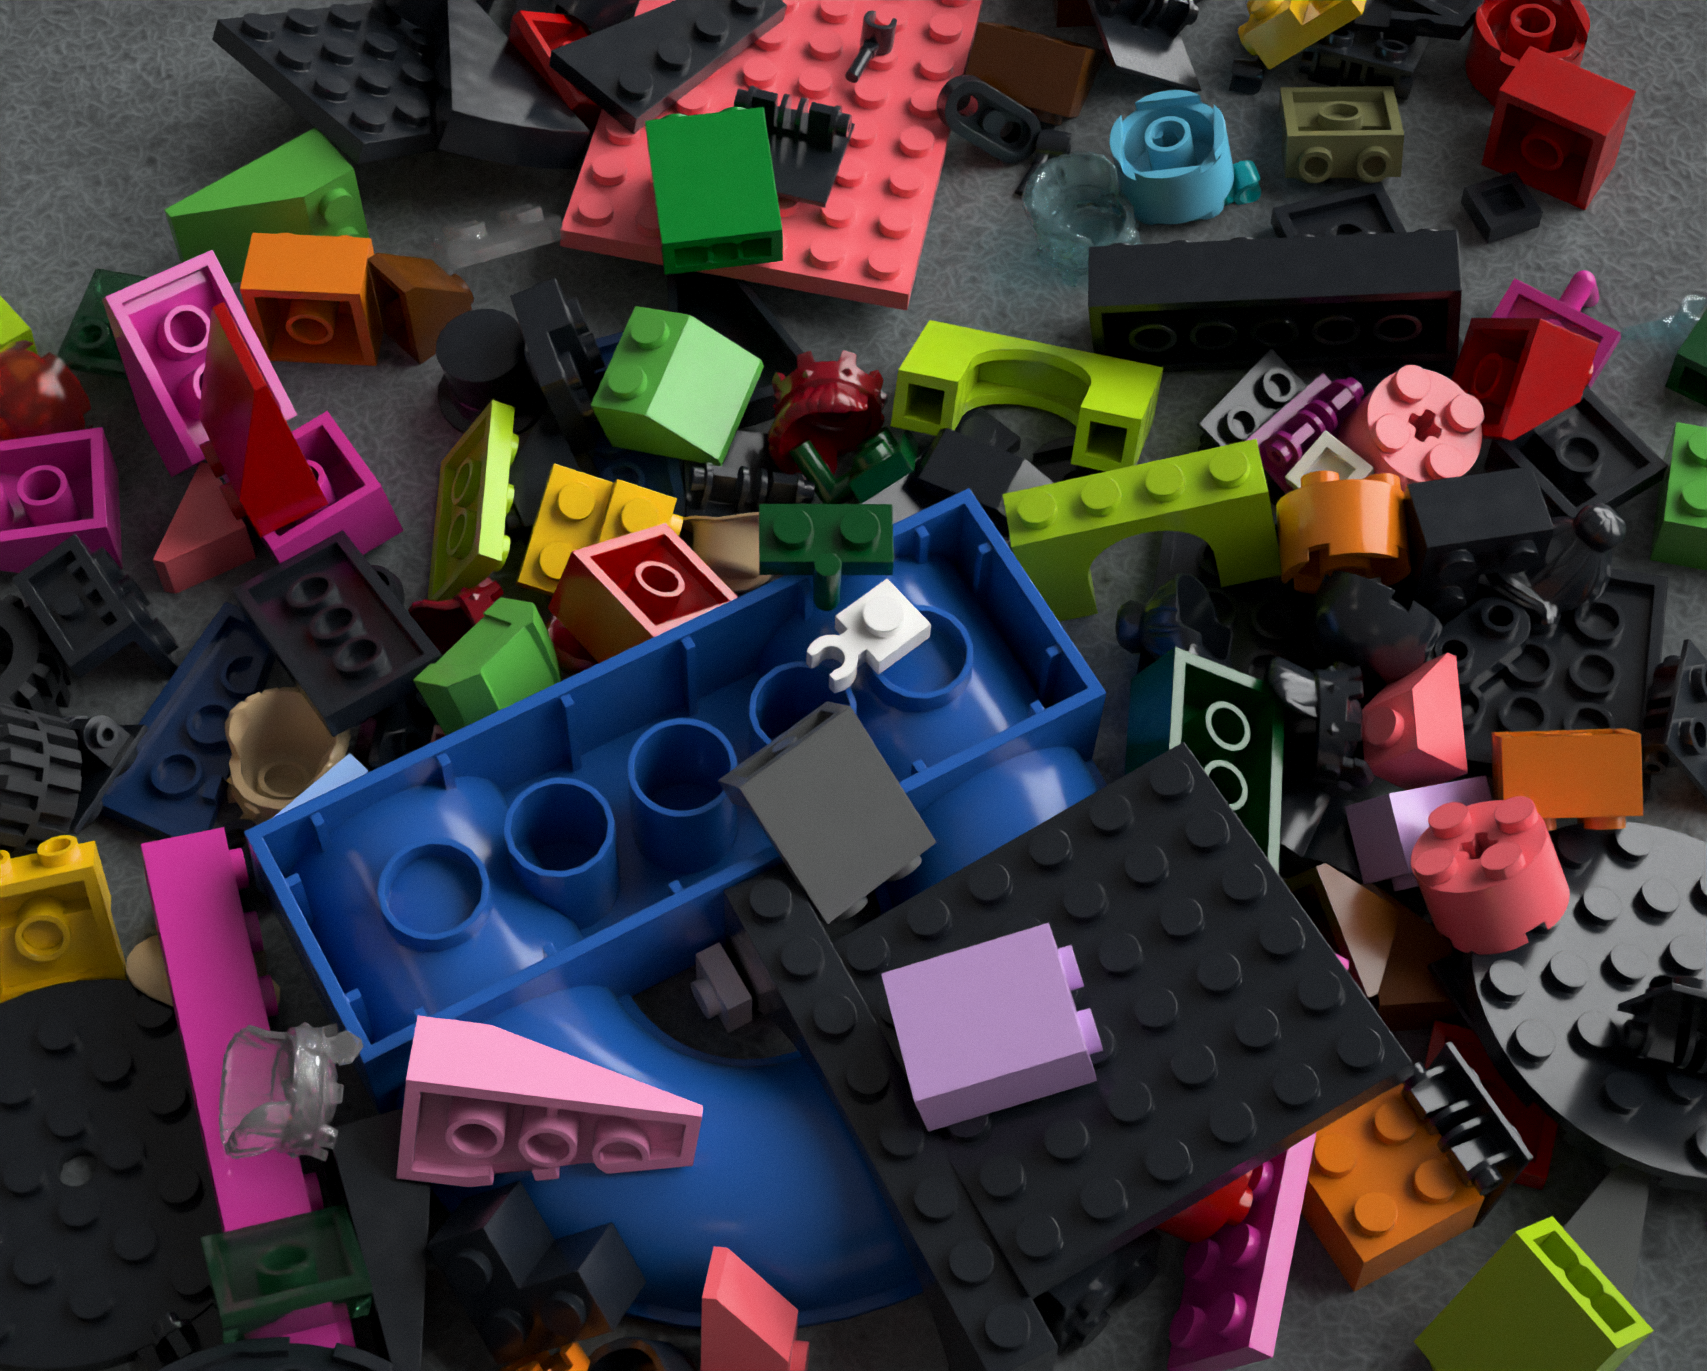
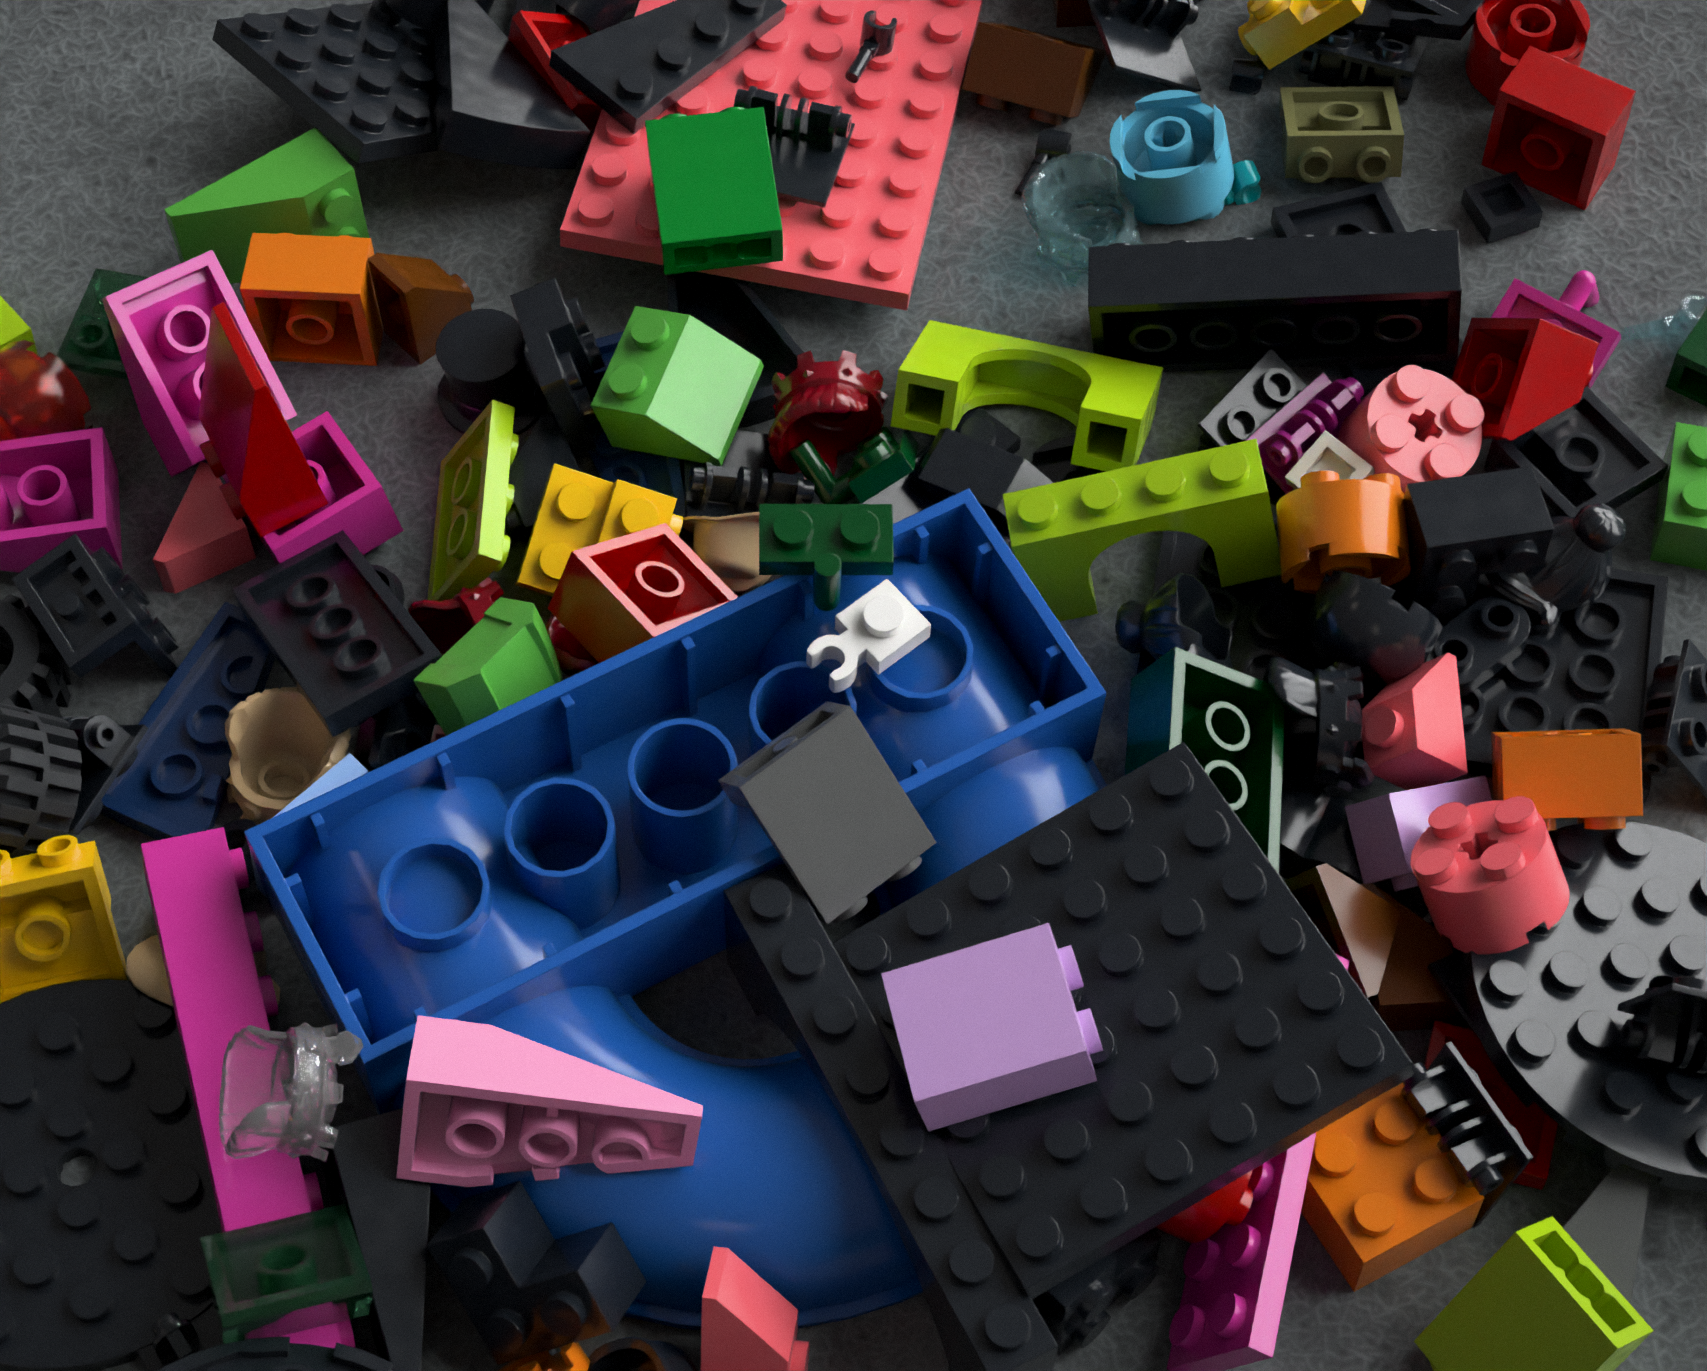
clear plate [431,203,566,270] -> none
white plate [690,942,752,1033] -> none
black plate [937,75,1042,163] -> none

